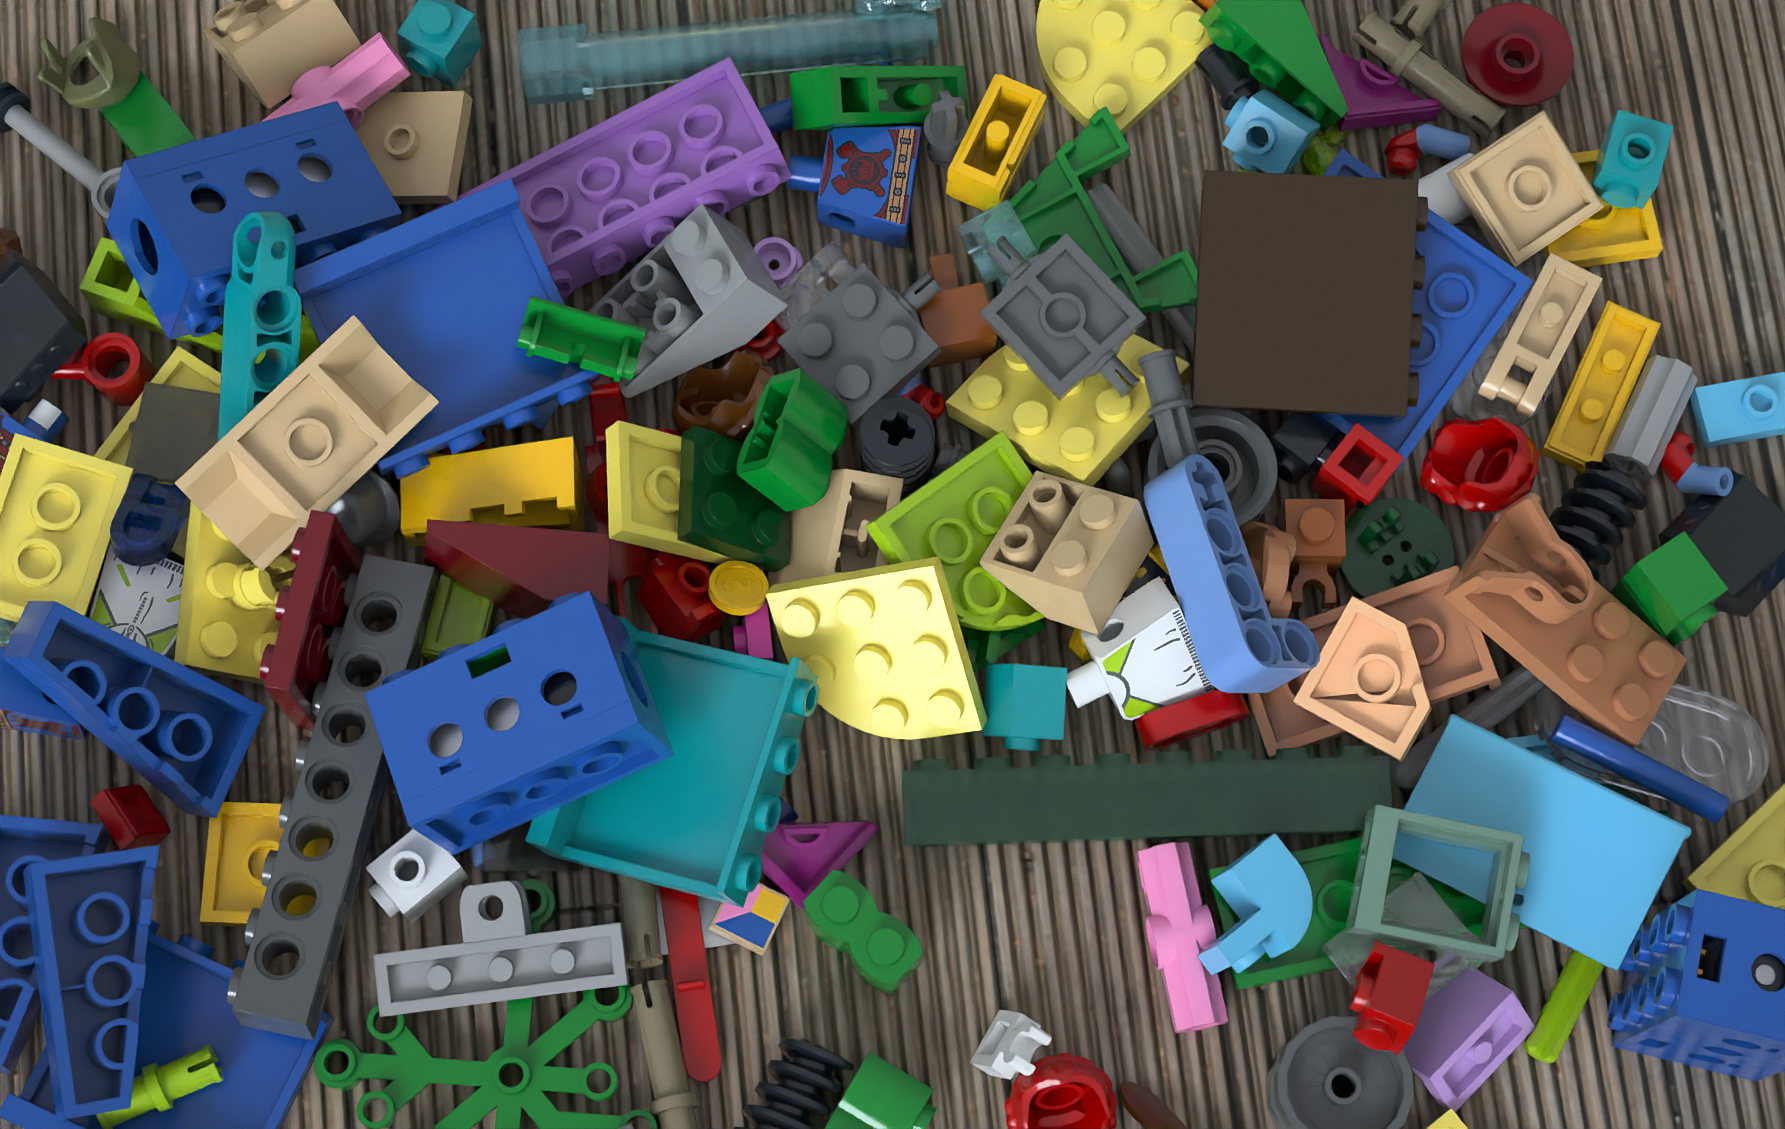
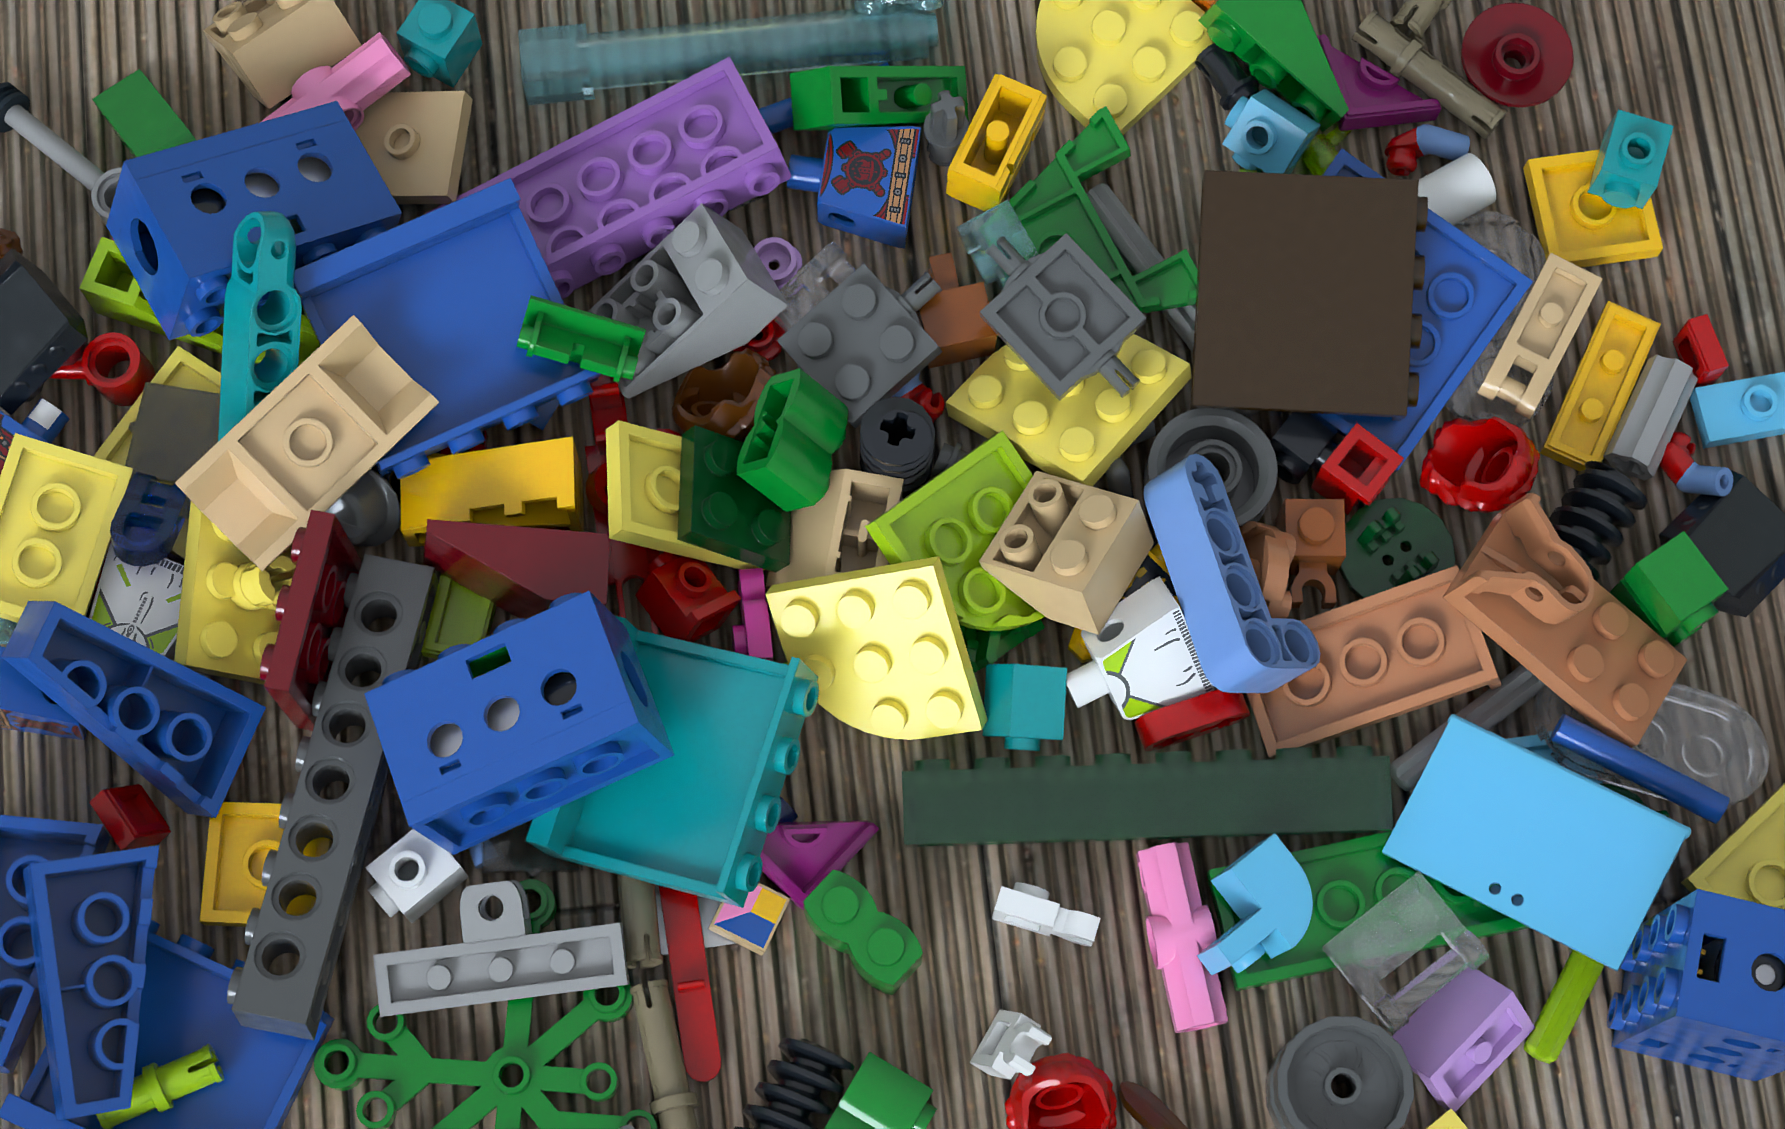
olive piece [37,17,141,109] -> none
yellow piece [708,560,769,616] -> none
dark grey axle [1138,349,1201,468] -> none
light nougat plate [1293,596,1432,762] -> none
sand green window [1345,804,1530,963] -> none
red brick [1349,941,1435,1054] -> none
tan plate [1446,110,1605,267] -> none
none -> white plate [992,882,1101,947]
none -> red tile [1672,314,1729,388]

